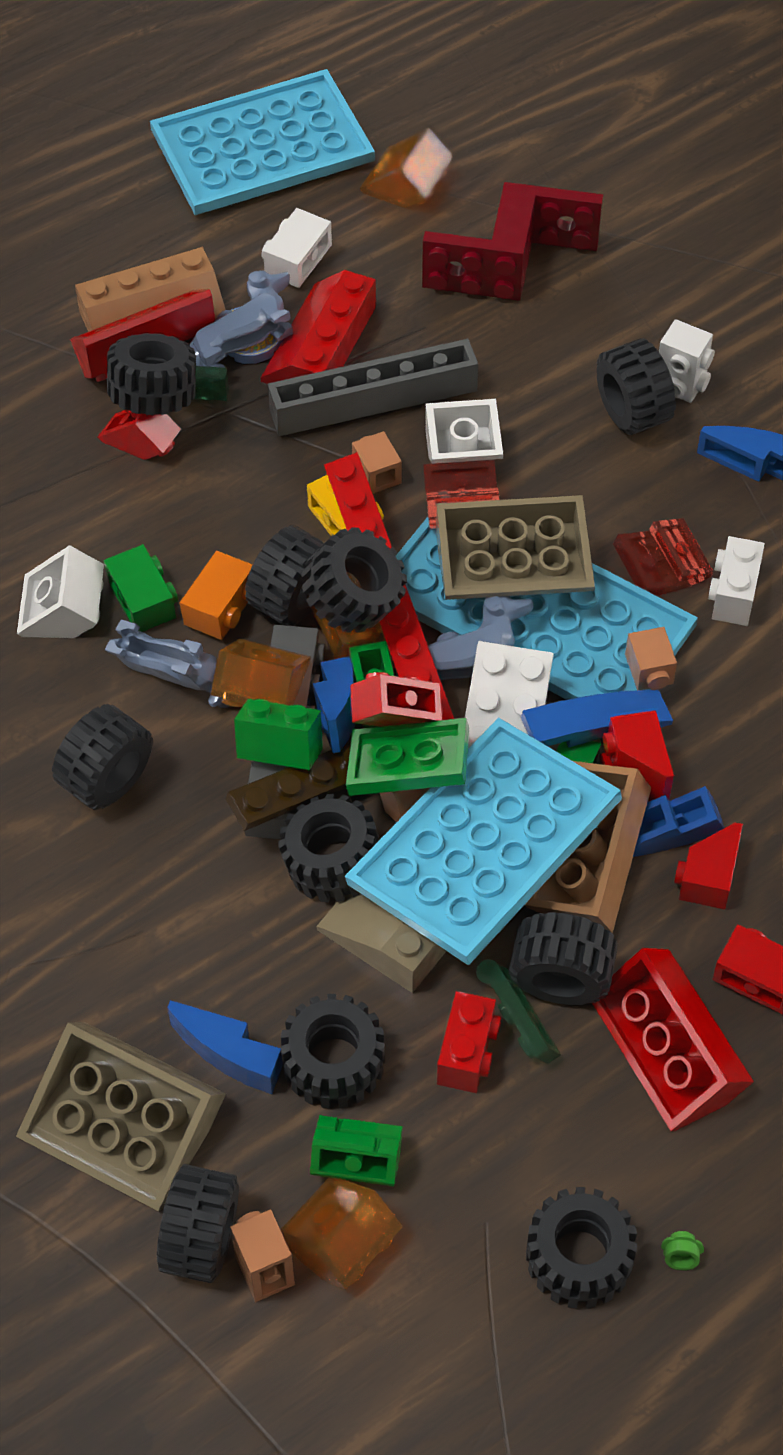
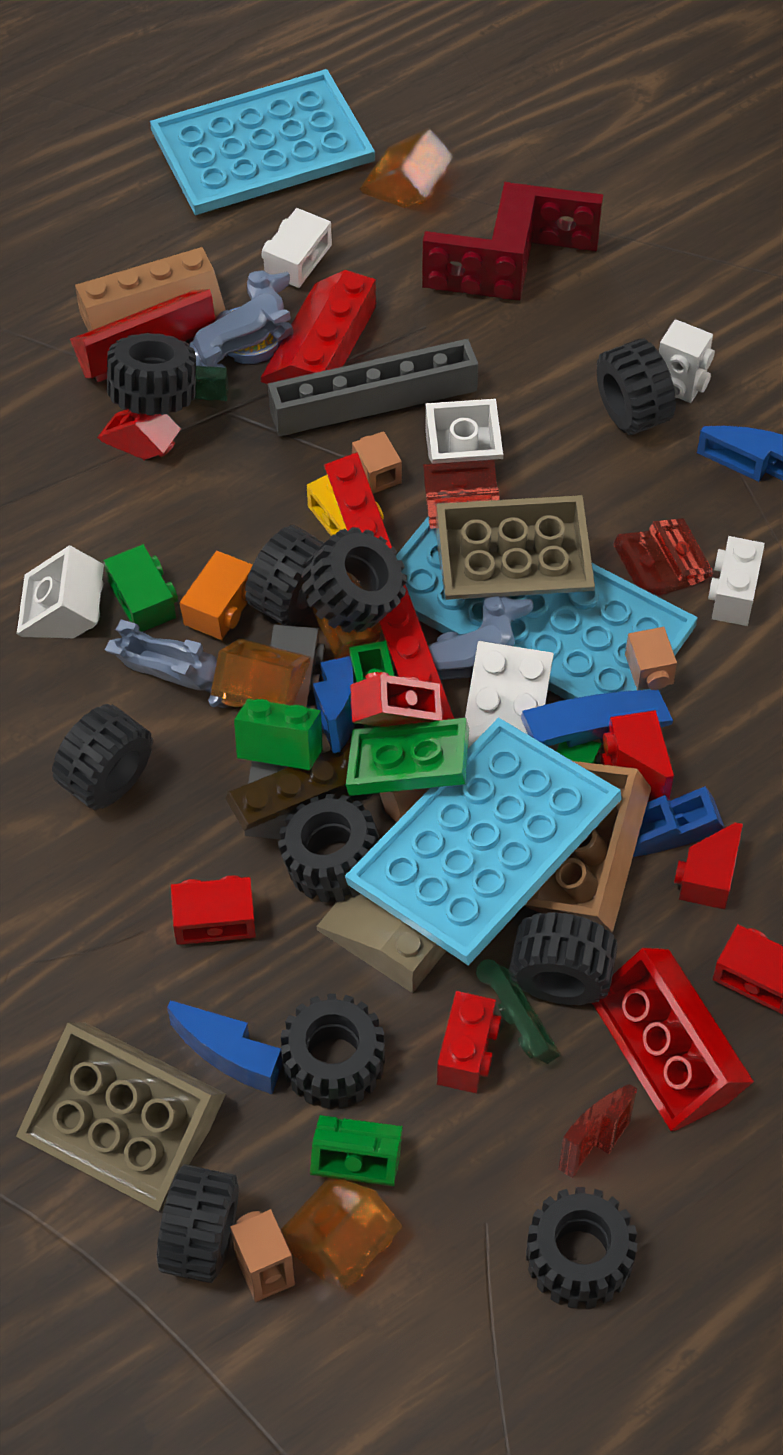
bright green plate [661,1231,704,1270] -> none
none -> red brick [171,875,256,945]
none -> clear red slope [558,1084,637,1178]

